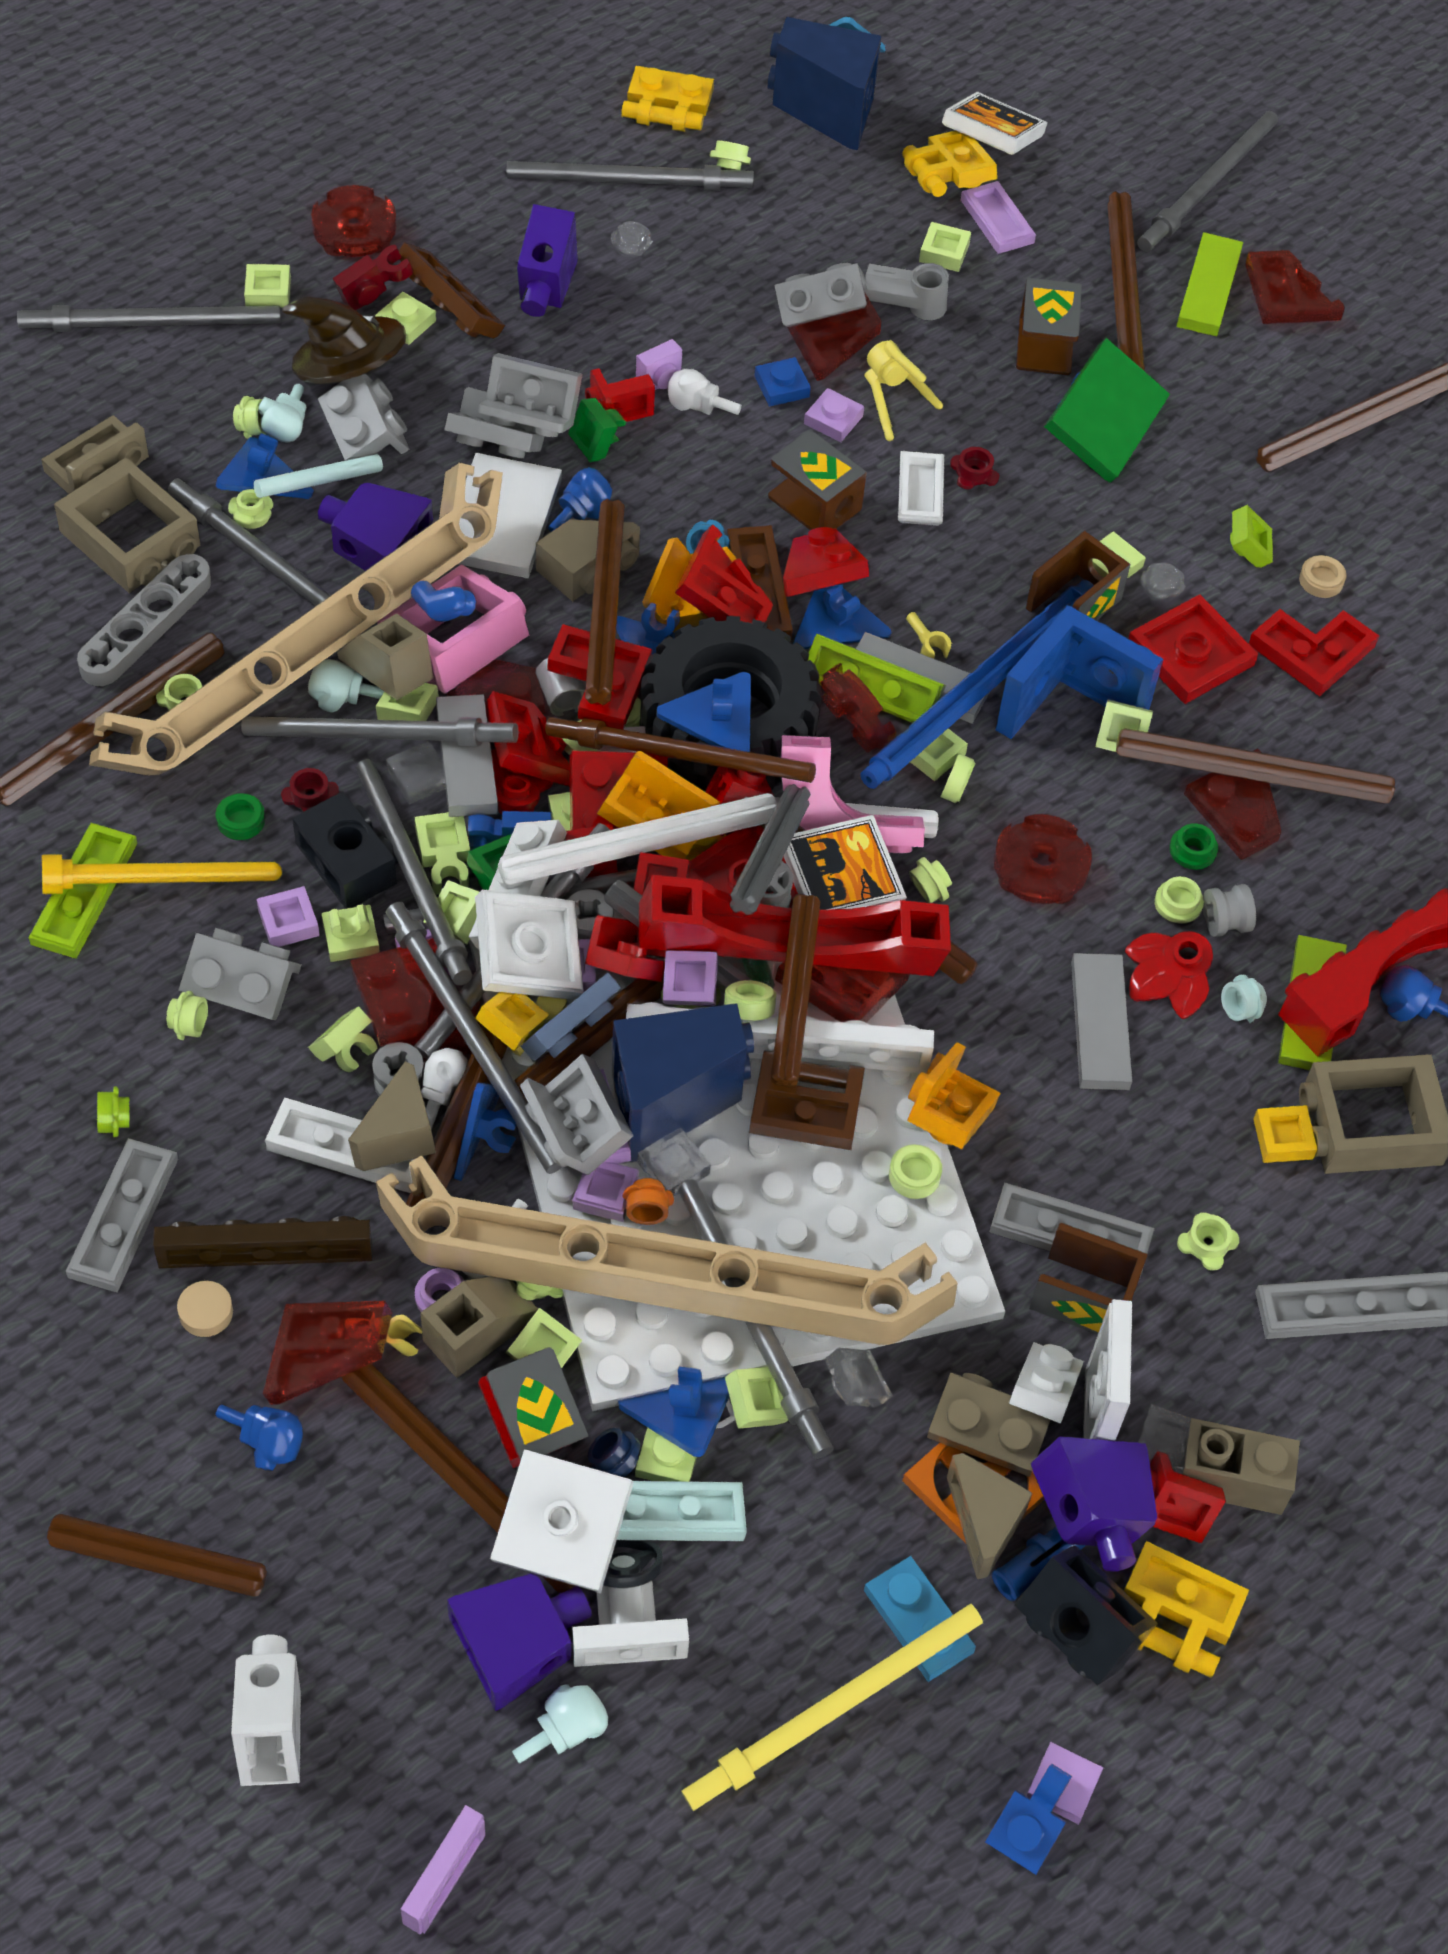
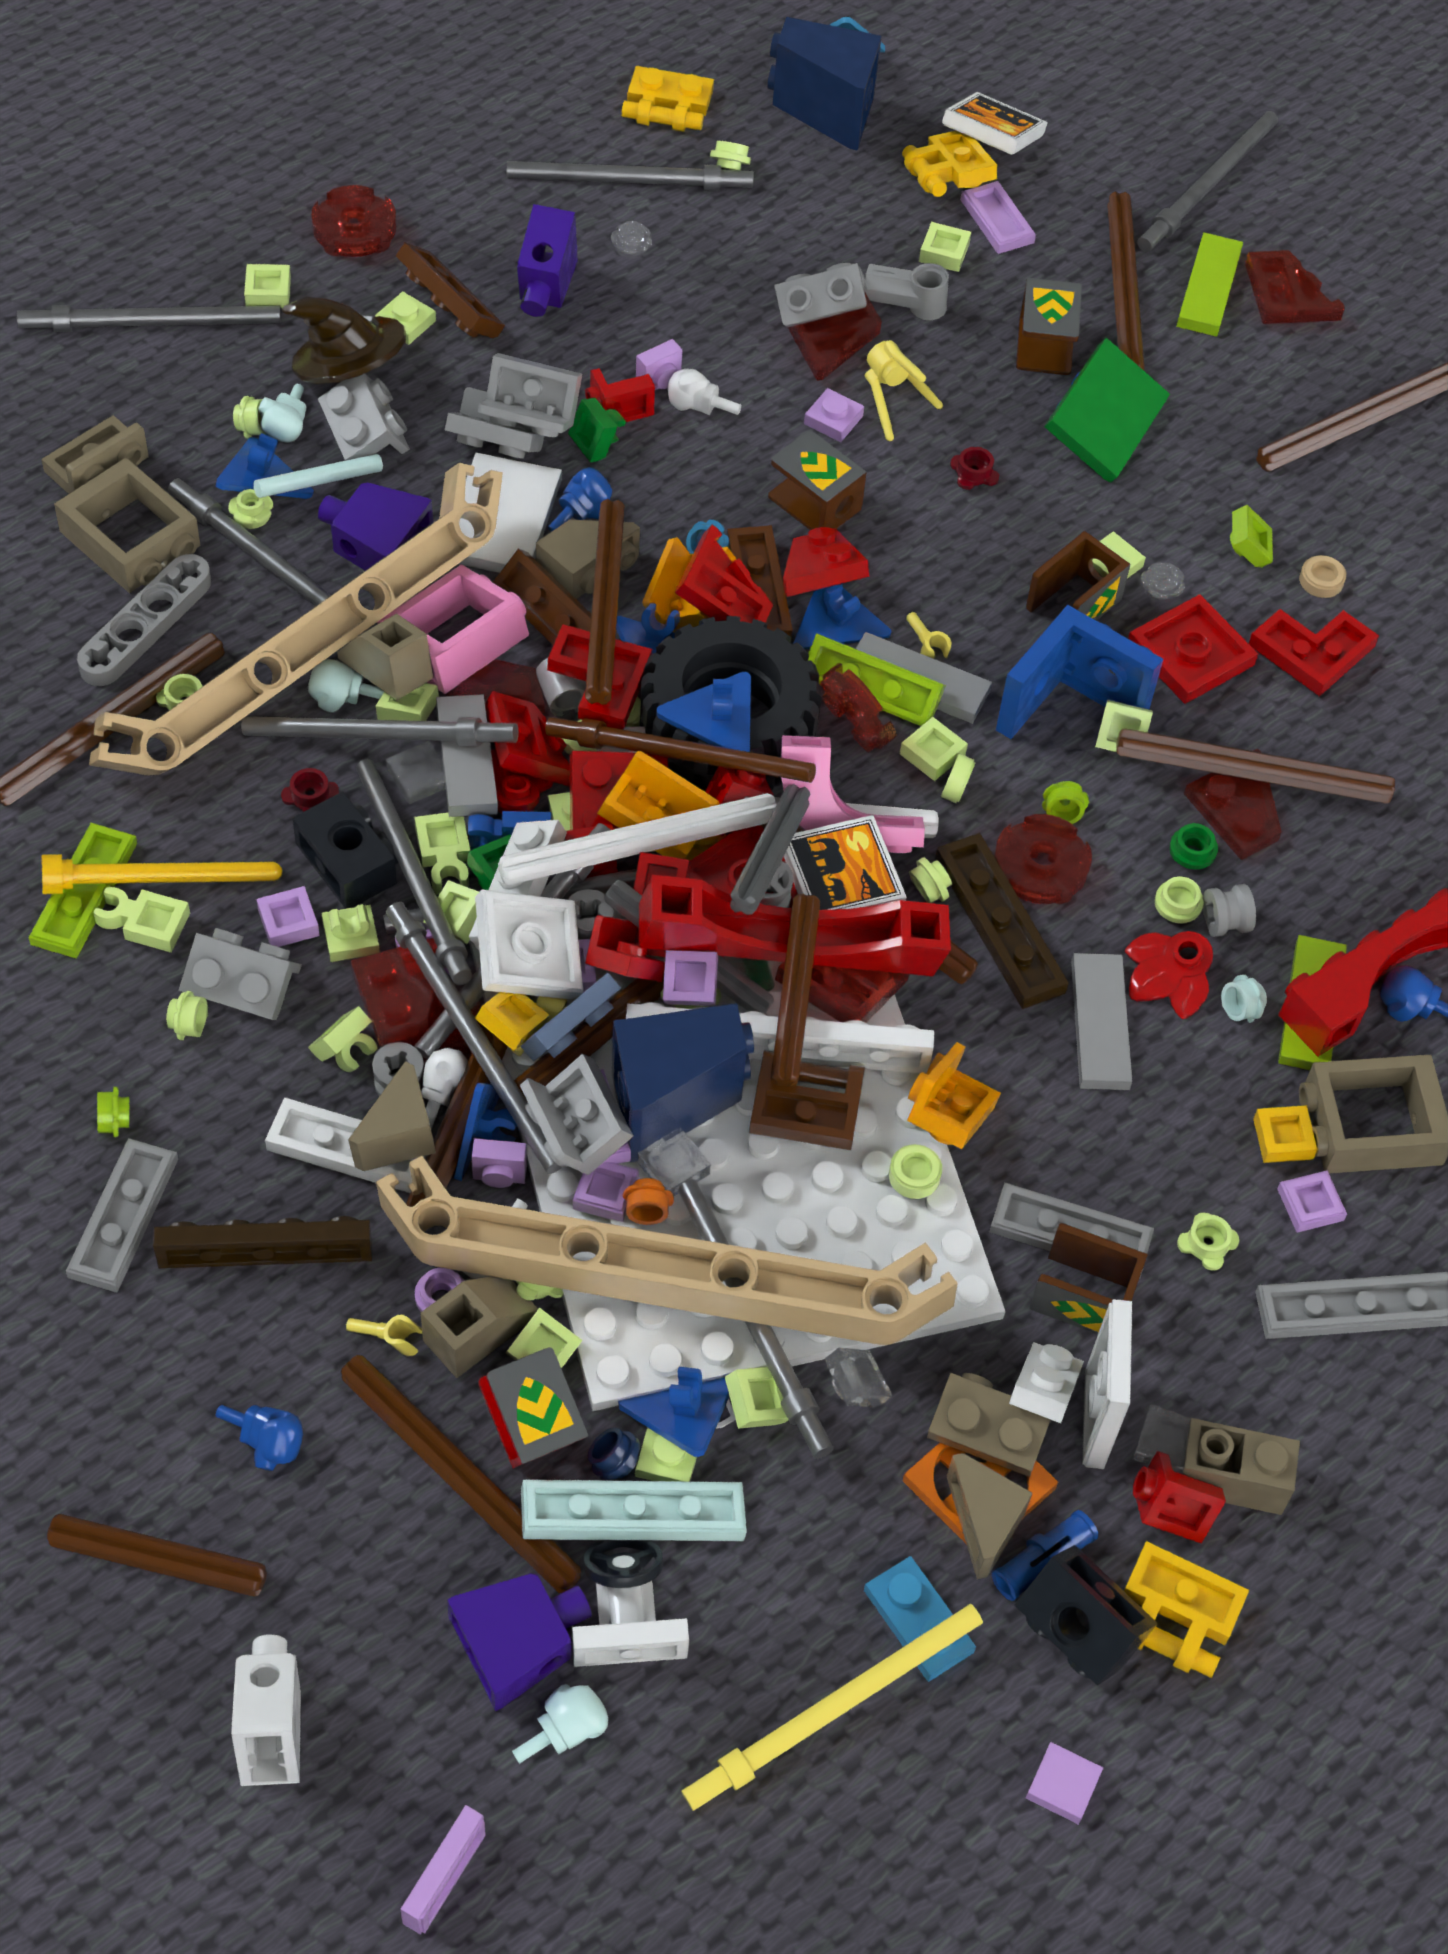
tan tile [177,1281,233,1337] -> none
green tile [216,793,265,840] -> none
clear red wing [263,1301,393,1405] -> none
dark red plate [332,244,413,310] -> none
blue arm [411,581,476,622] -> none
white plate [490,1449,633,1593] -> none
yellowish green tile [724,980,776,1021] -> none
blue plate [755,357,811,407] -> none
blue piece [860,580,1094,789] -> none
white tile [898,451,944,526] -> none
blue plate [985,1764,1072,1875] -> none
dark purple torso [1031,1436,1157,1571] -> none
none -> yellowish green plate [93,887,190,953]
none -> lavender plate [472,1138,527,1188]
none -> reddish brown plate [492,548,591,645]
none -> dark brown plate [935,833,1069,1009]
none -> lime plate [1042,781,1089,825]
none -> lavender tile [1277,1171,1347,1233]

